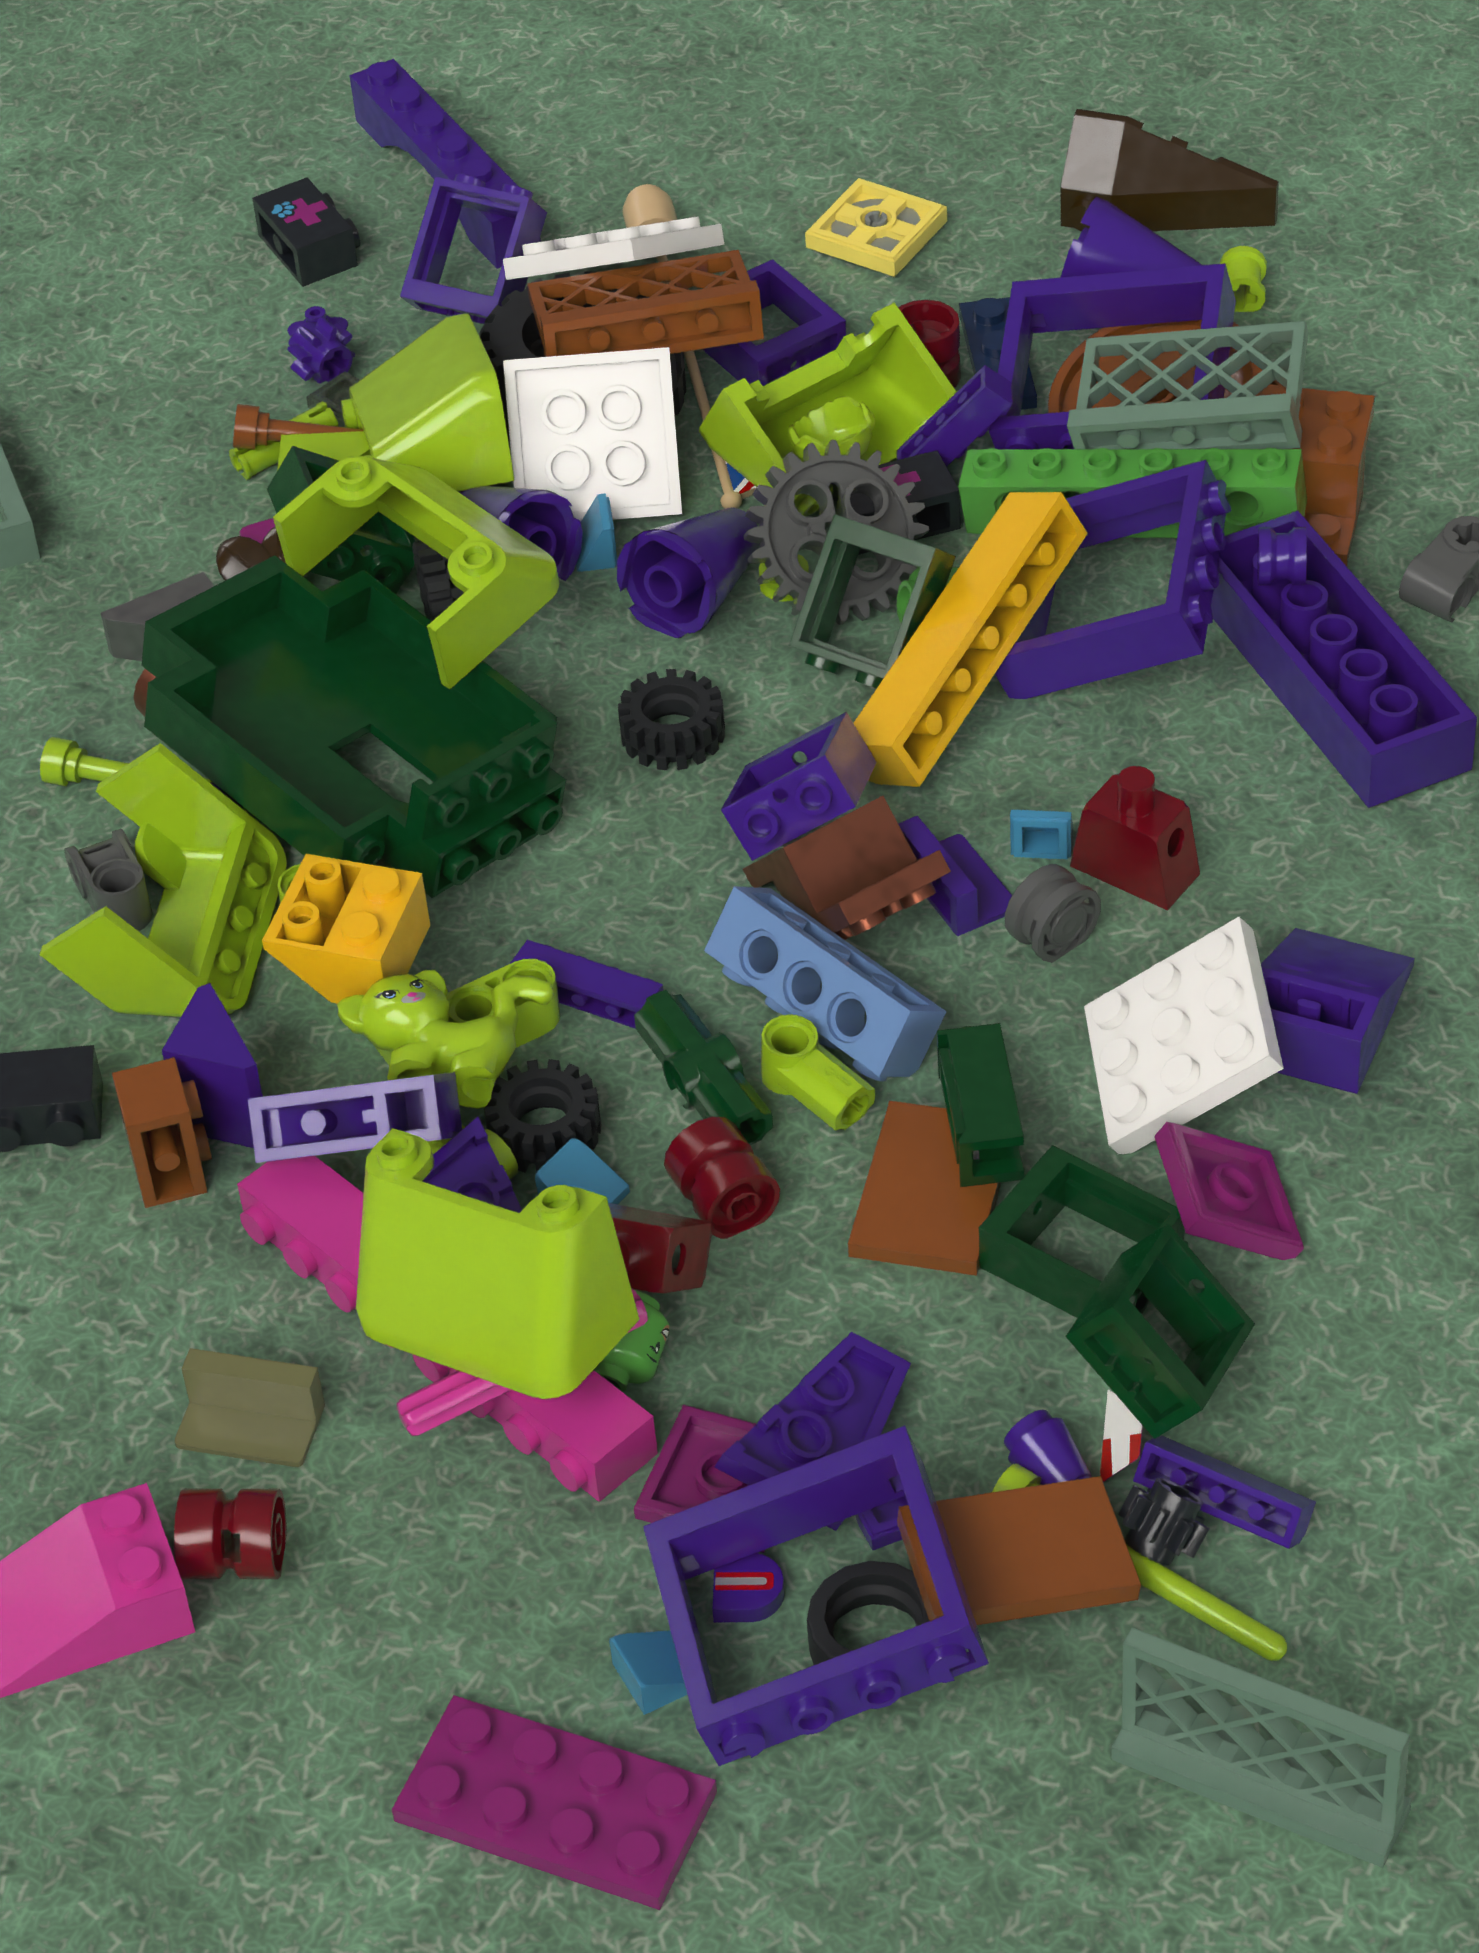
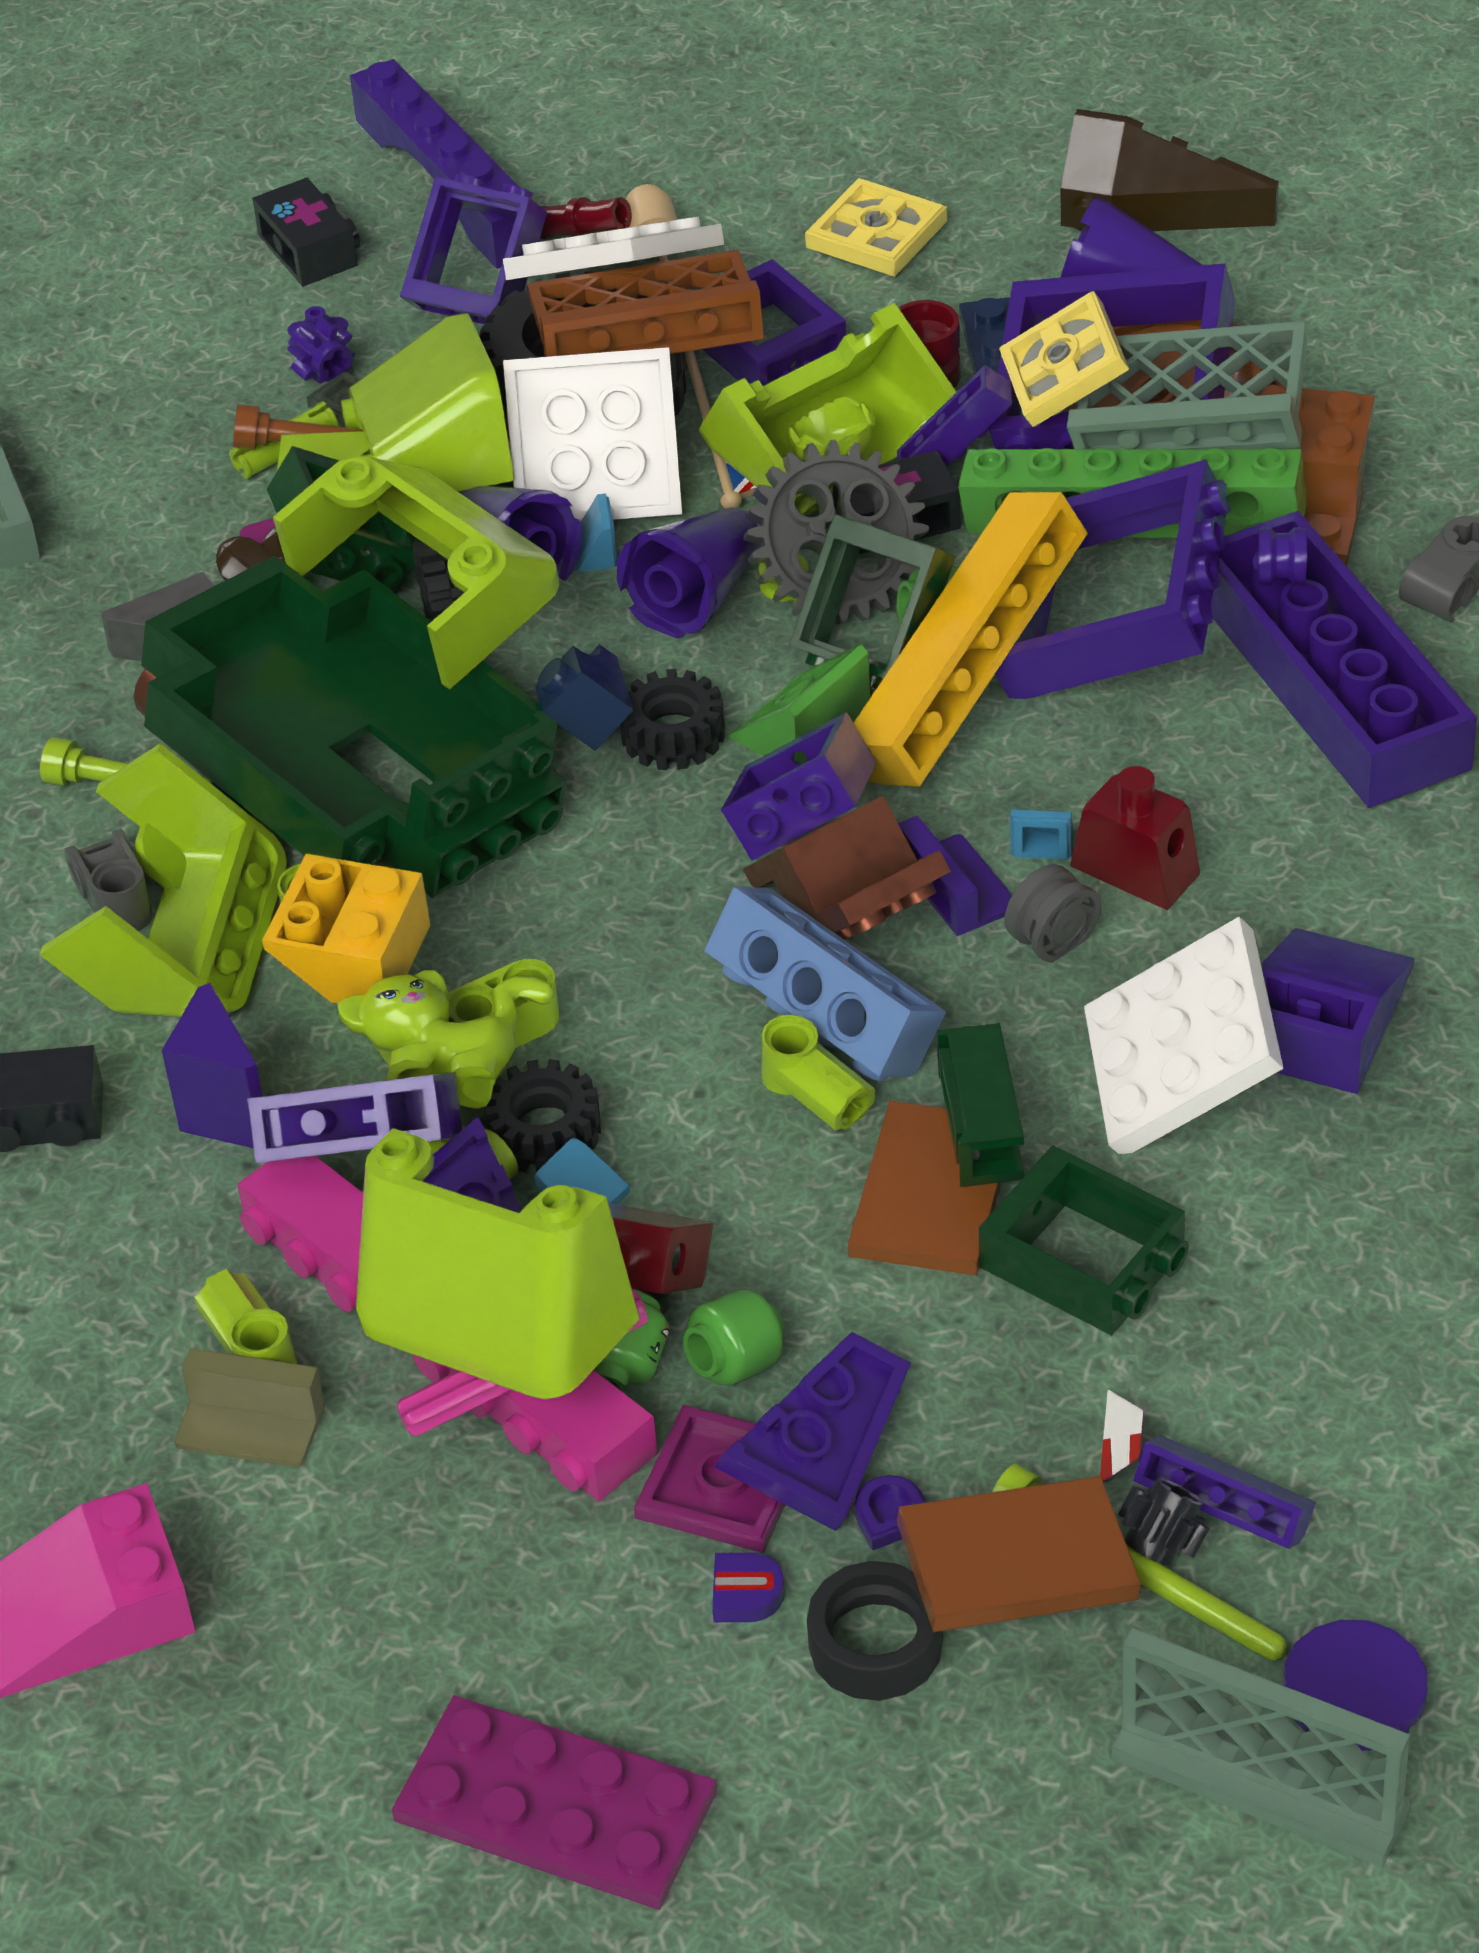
dark orange brick [112,1057,212,1208] -> none
dark red wheel [174,1488,287,1579] -> none
dark purple piece [510,939,663,1029] -> none
dark azure slope [609,1630,687,1715] -> none
dark green piece [634,990,773,1145] -> none
dark purple window [643,1426,989,1766] -> none
dark red wheel [664,1117,780,1239] -> none
dark purple cone [1004,1410,1092,1485] -> none
dark green window [1065,1224,1255,1439] -> none
magenta tile [1154,1122,1304,1260] -> none
lime bush [1220,246,1267,312] -> none
none -> lime piece [194,1269,297,1364]
none -> dark blue arch [535,644,634,751]
none -> dark red pin [540,197,632,239]
none -> bright green head [683,1289,784,1386]
none -> bright green slope [728,644,870,763]
none -> light yellow piece [999,291,1129,427]
none -> dark purple tile [1284,1620,1427,1751]

